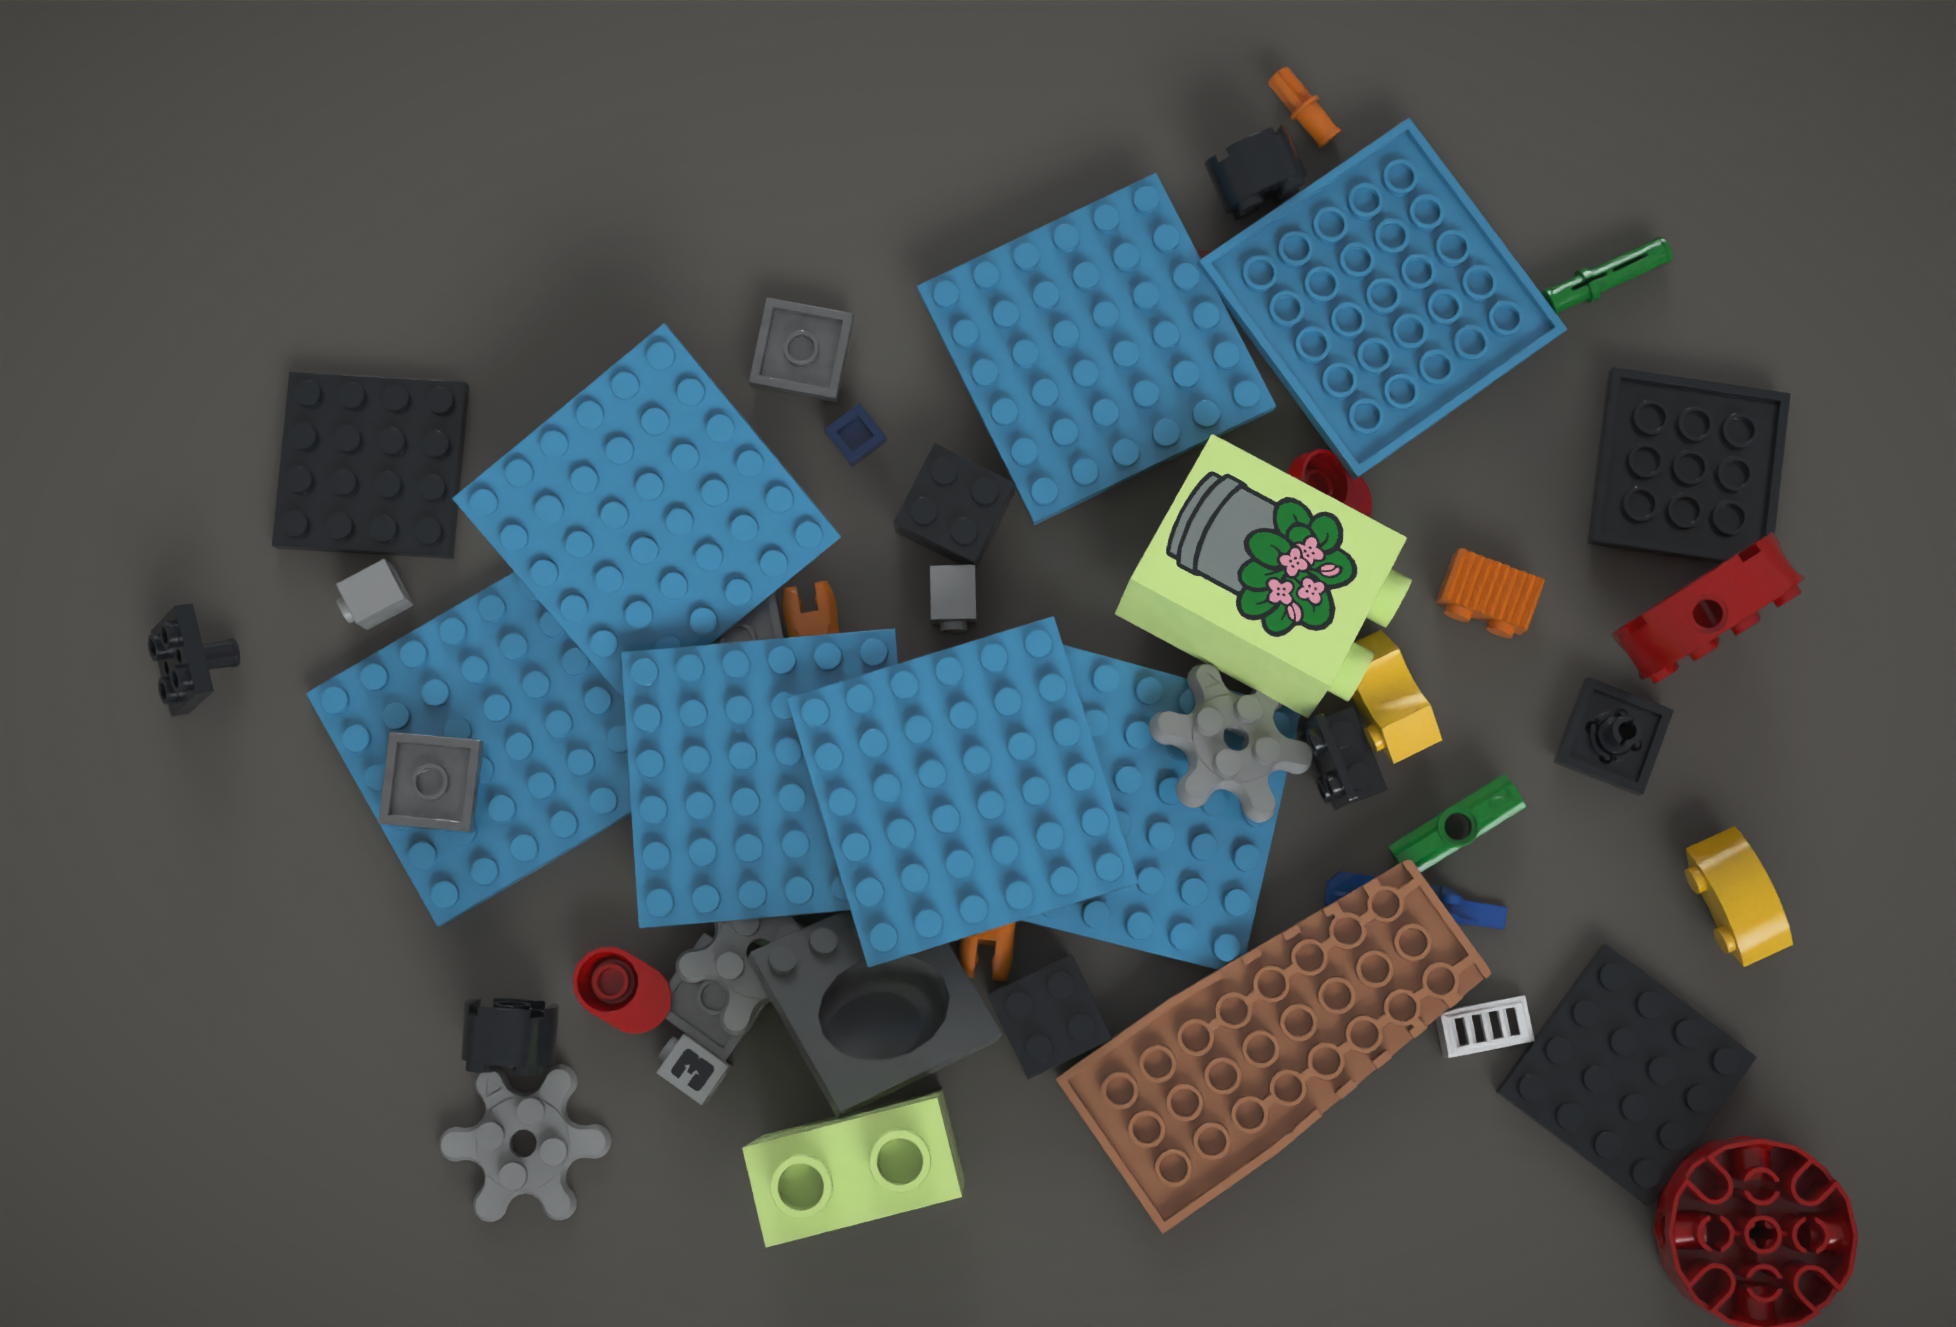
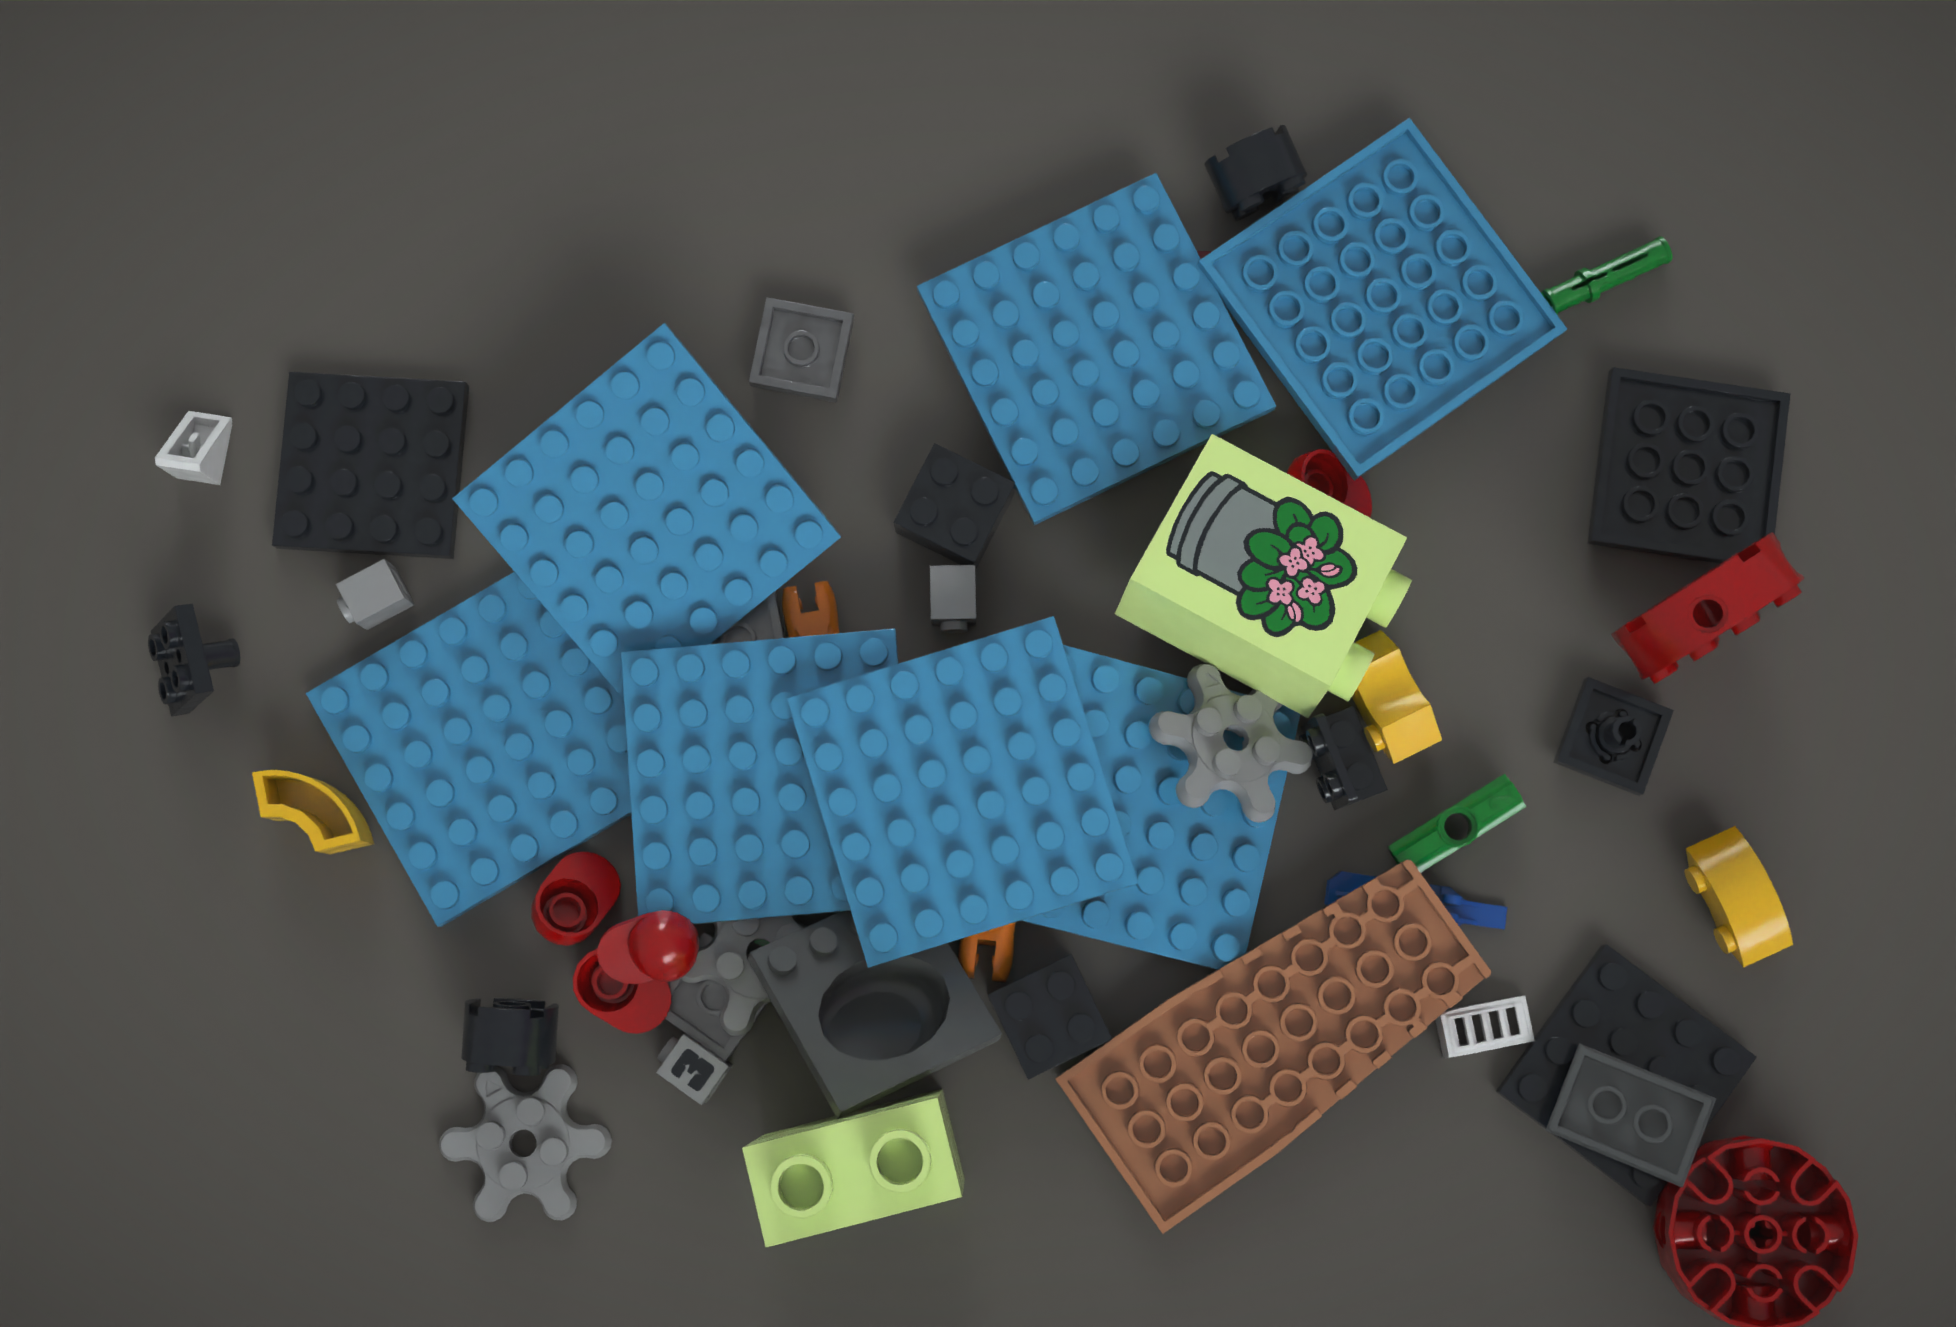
flat silver plate [378,732,484,833] -> none
dark blue plate [824,403,887,467] -> none
orange axle [1268,66,1342,149] -> none
orange brick [1435,548,1545,638] -> none
none -> white slope [155,411,232,485]
none -> yellow brick [252,770,374,855]
none -> red cap [531,852,621,946]
none -> red cap [597,910,699,984]
none -> dark grey tile [1545,1043,1716,1188]

